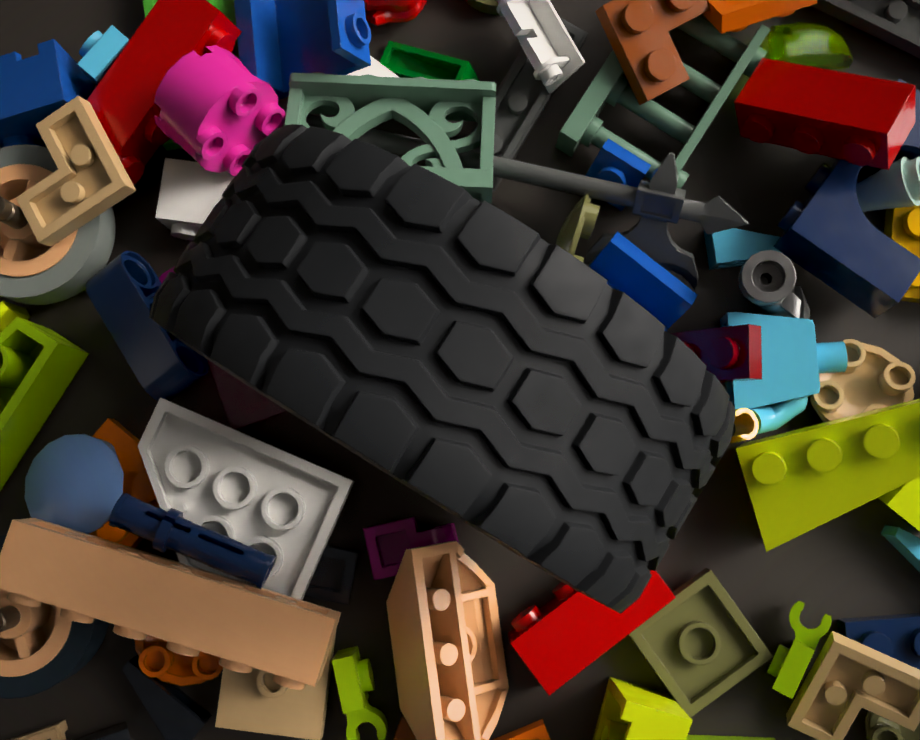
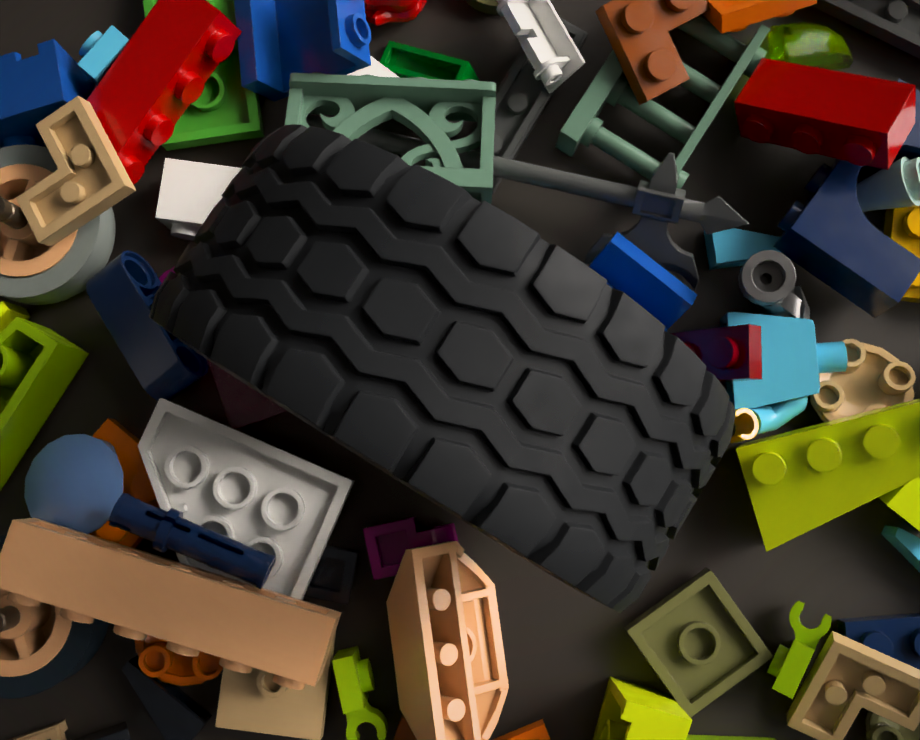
dark pink brick [154,45,286,176] -> none
red brick [508,570,676,696] -> none
olive dish [555,194,600,262] -> none
blue plate [585,139,651,211] -> none

